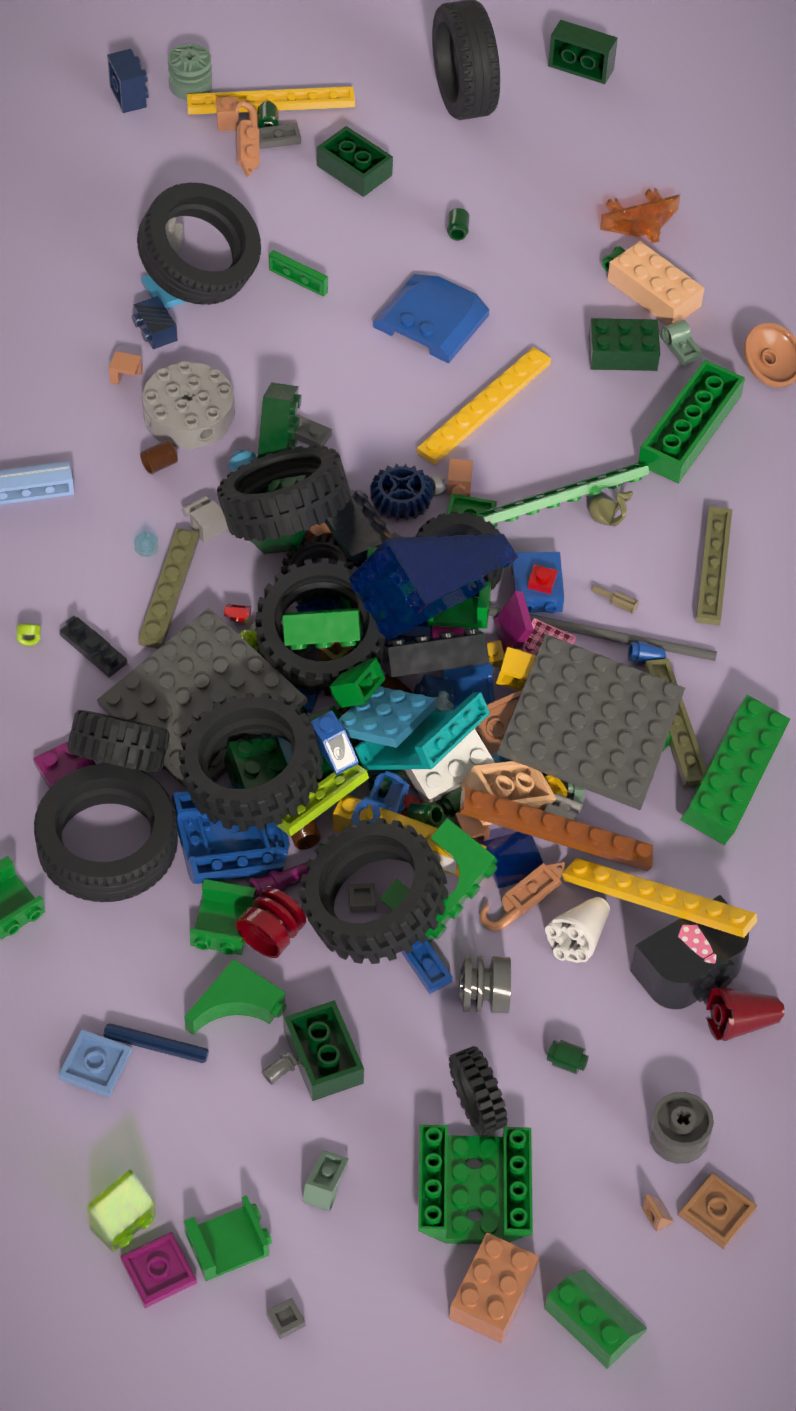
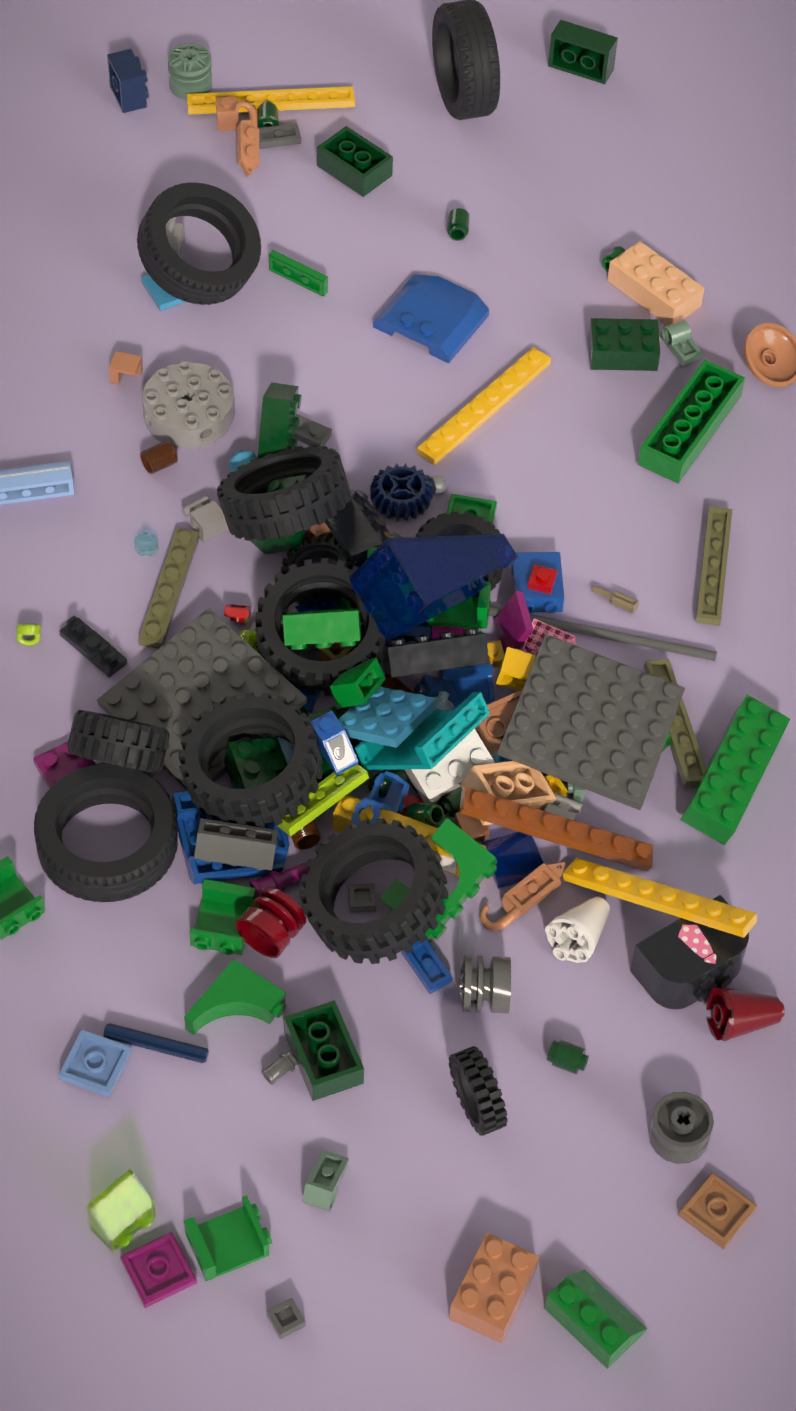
dark blue brick [132,296,178,349] -> none
green slope [418,1125,533,1244] -> none
nougat brick [447,459,473,497] -> none
plate [473,463,650,527] -> none
olive piece [589,490,633,526] -> none
clear orange connector [600,187,681,243] -> none
blue cone [628,640,665,664] -> none
medium nougat slope [642,1194,673,1231] -> none
none -> dark grey brick [194,818,278,871]

